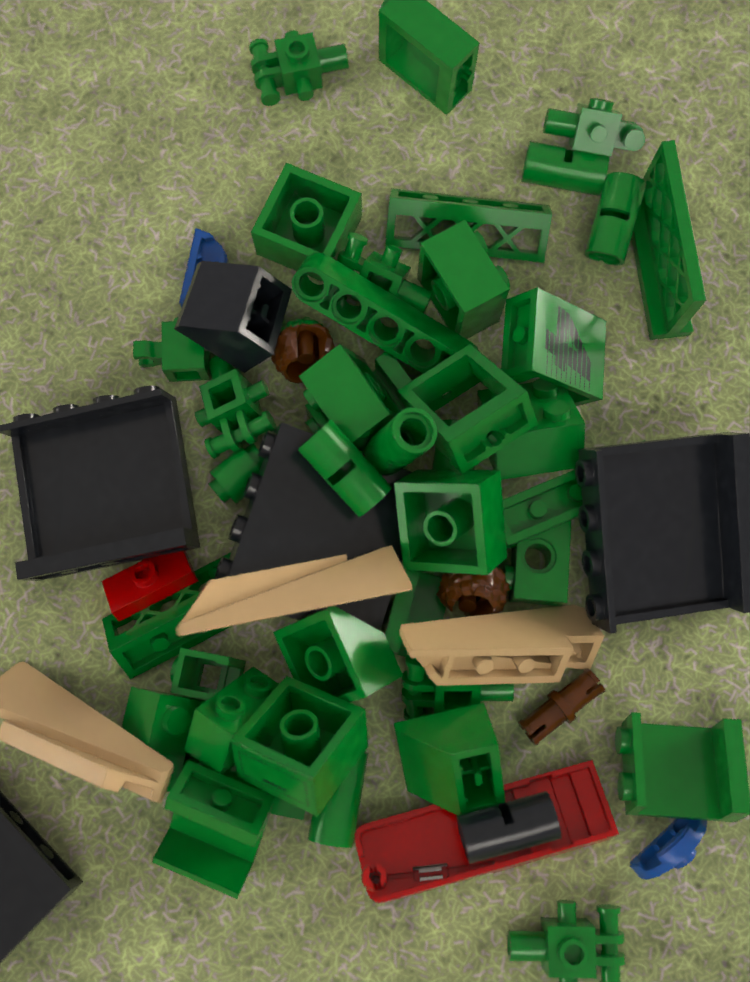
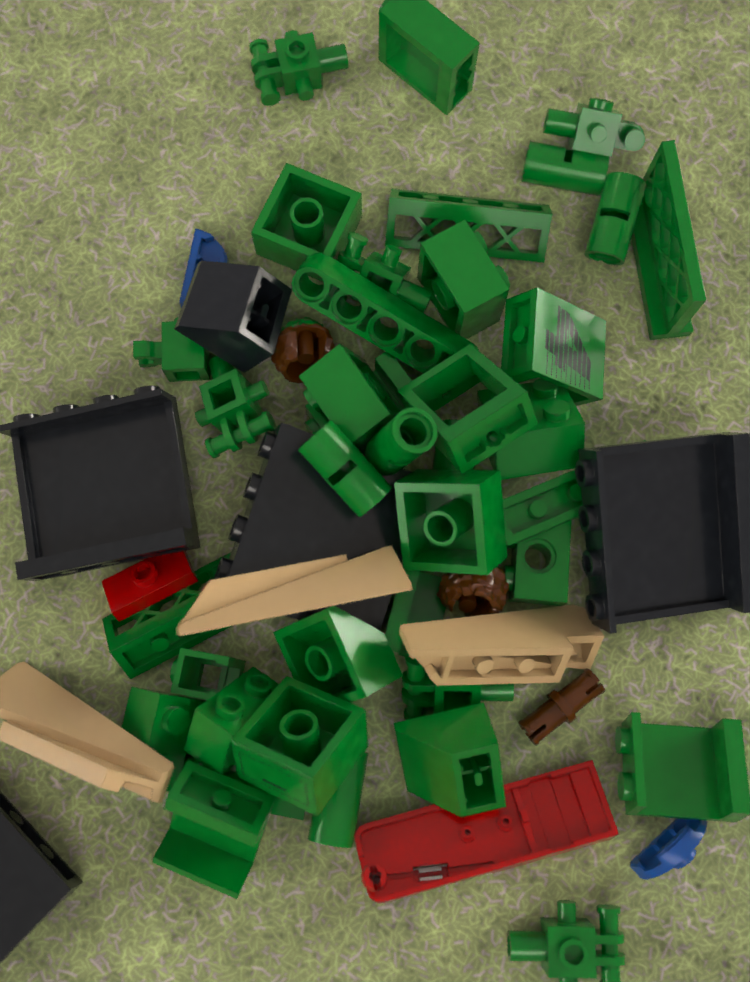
green brick [208,444,264,505] -> none
black pin [456,791,561,864] -> none

